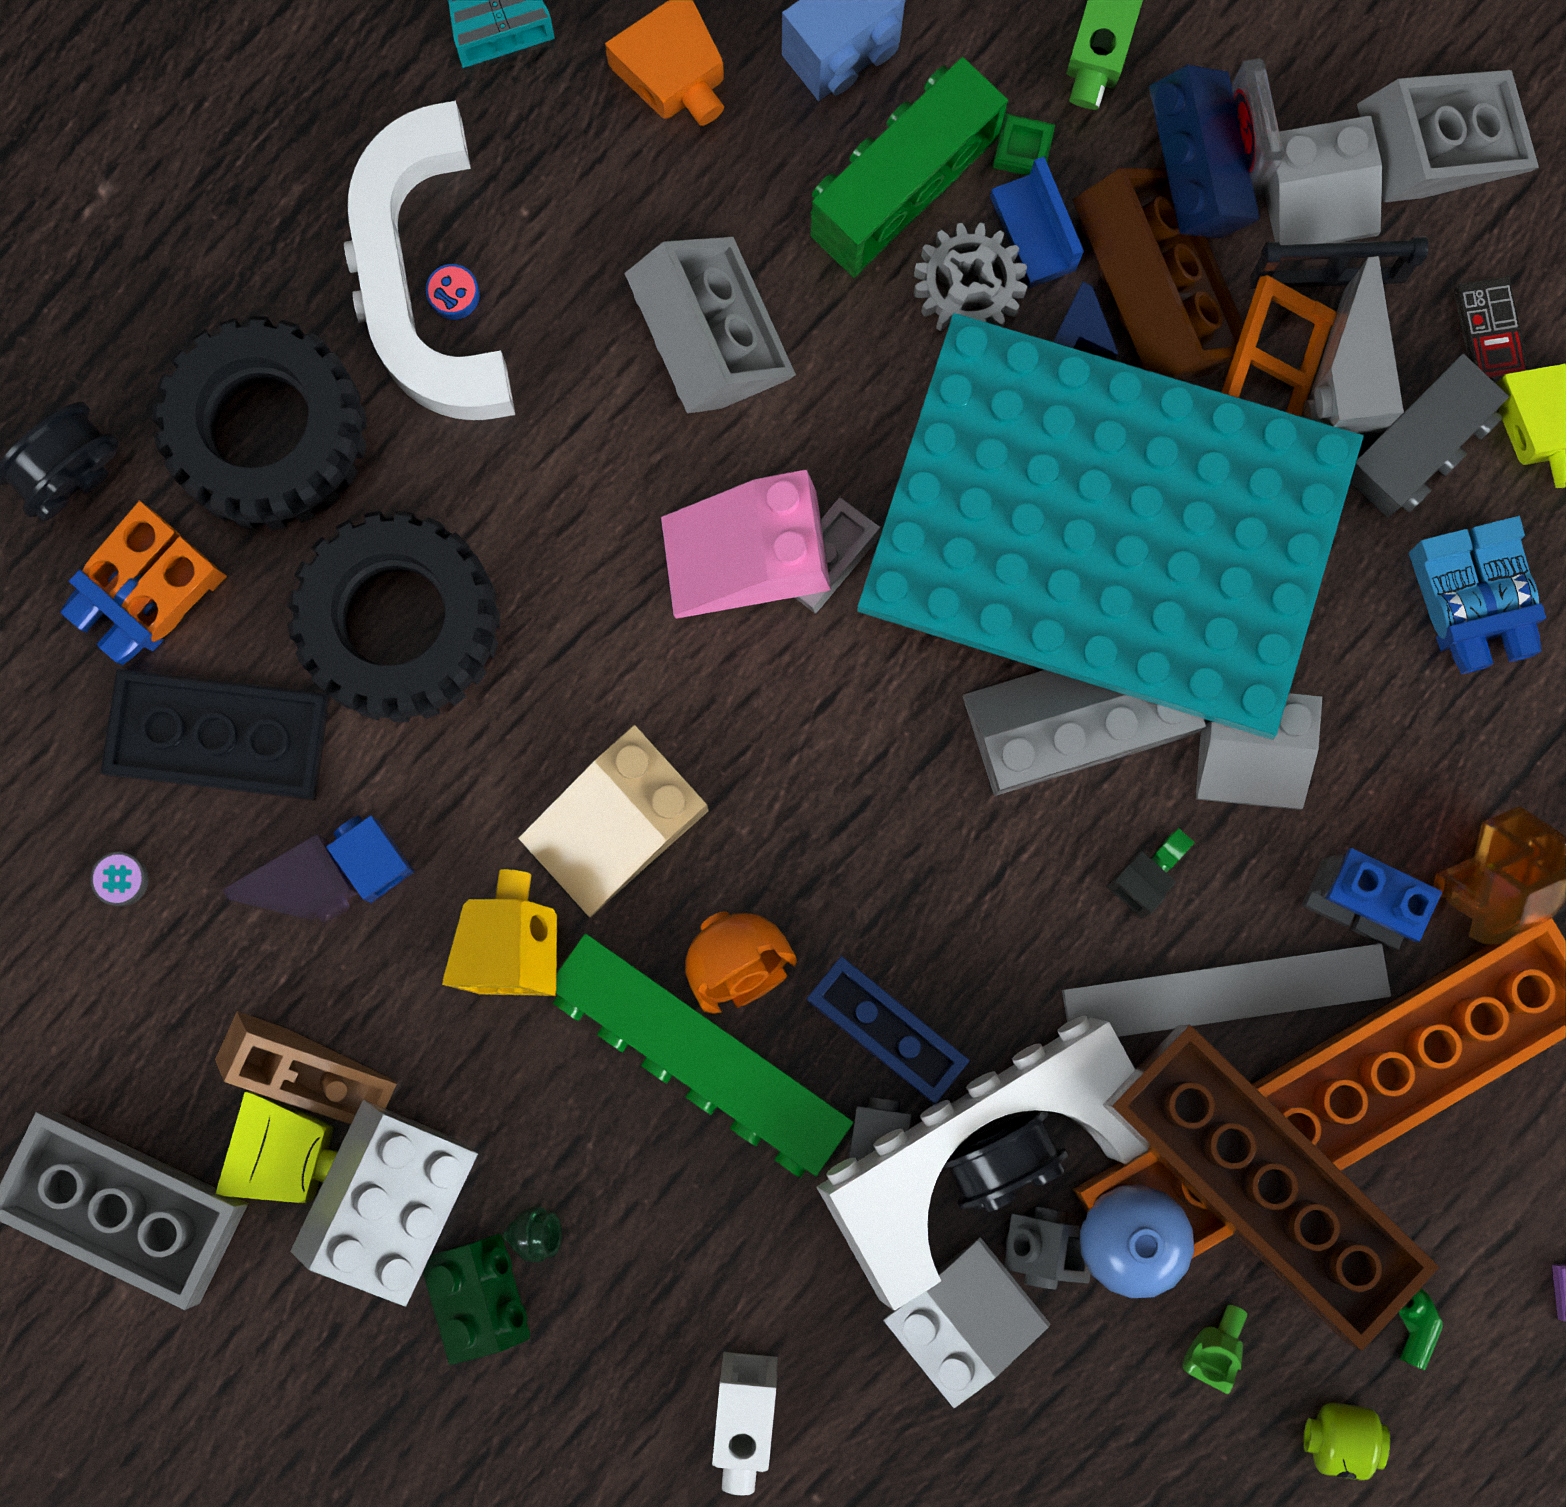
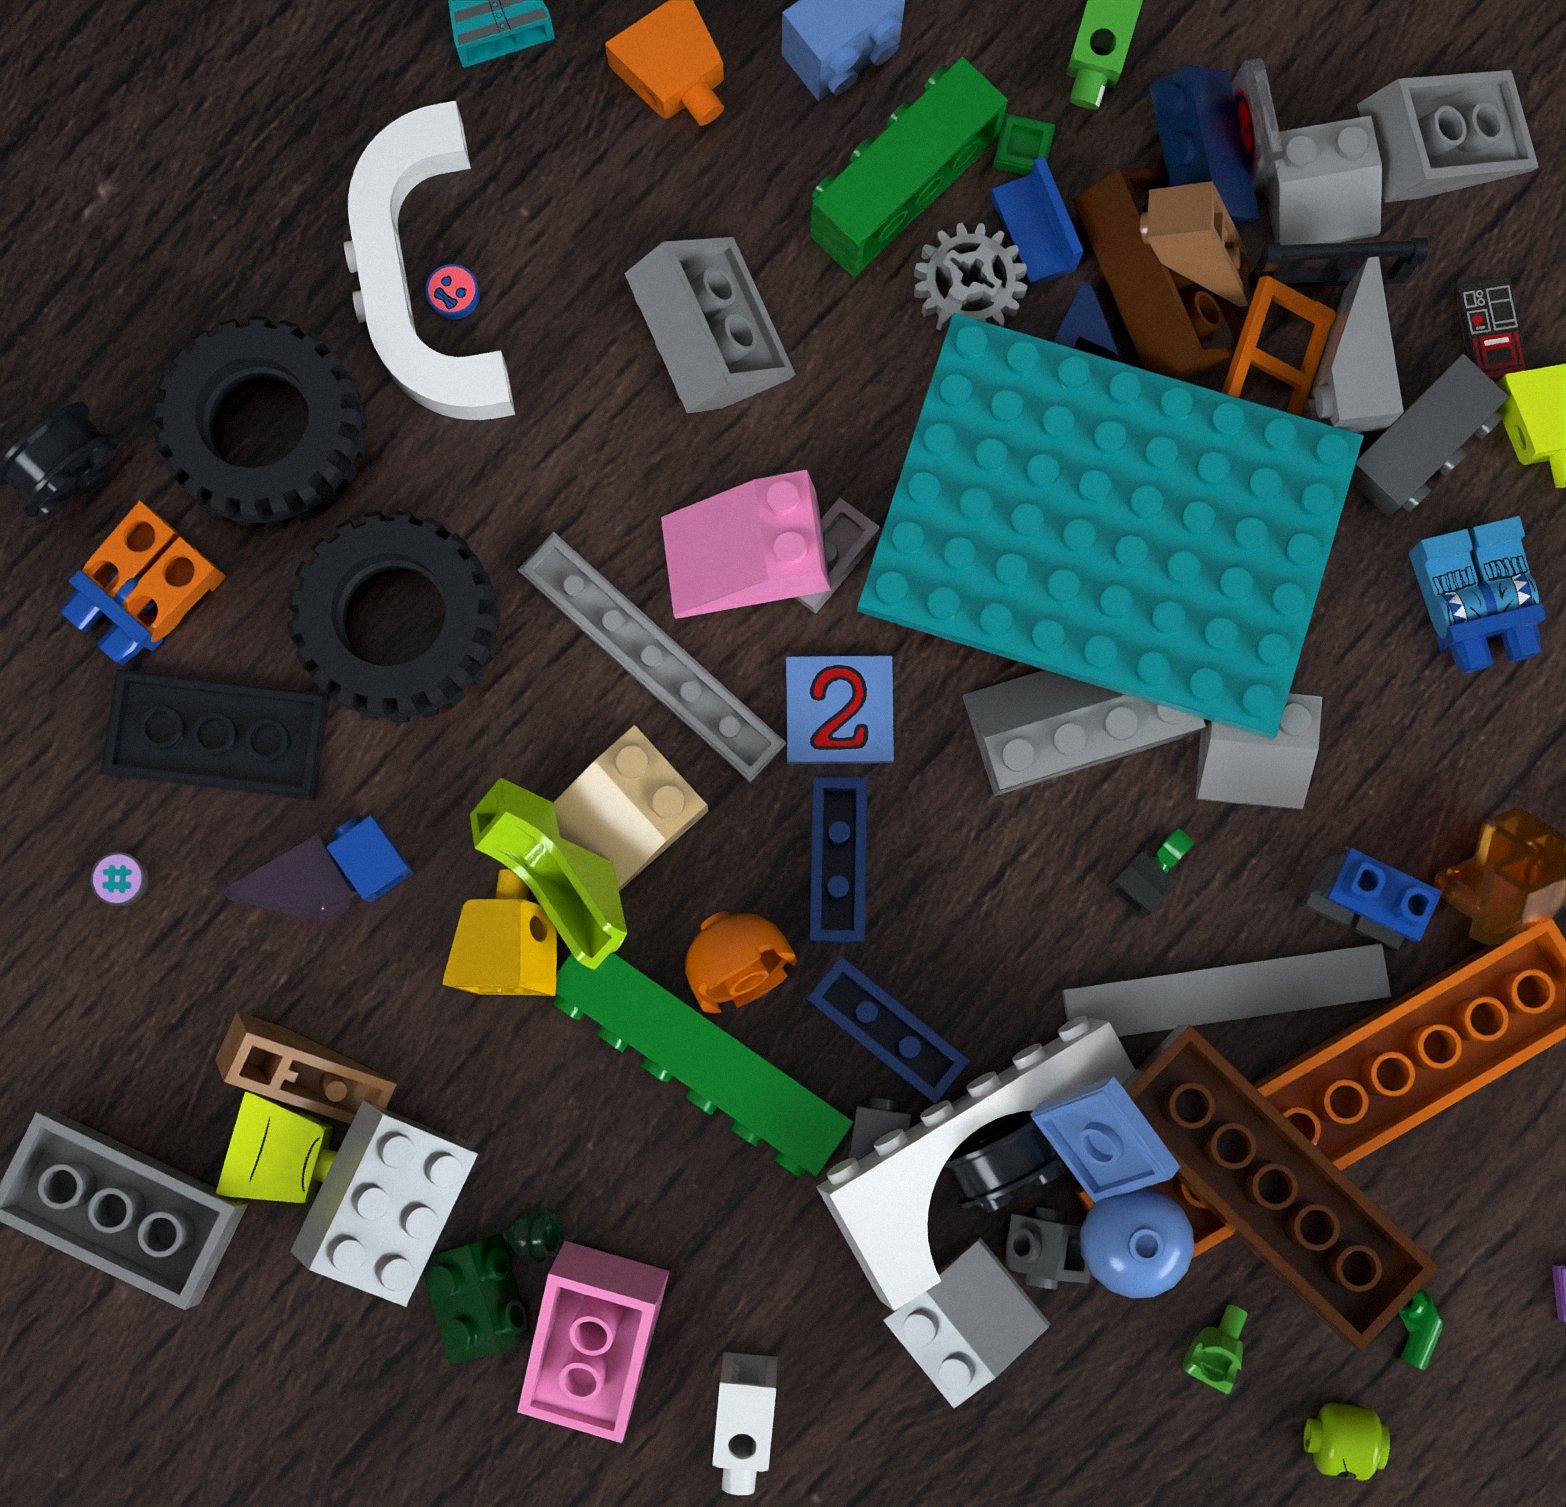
none -> lime arch [470,777,627,970]
none -> bright pink slope [517,1241,669,1443]
none -> light grey tile [518,532,787,784]
none -> medium blue tile [786,656,894,764]
none -> dark blue brick [809,777,868,945]
none -> medium blue tile [1030,1076,1180,1203]
none -> medium nougat slope [1140,181,1251,307]

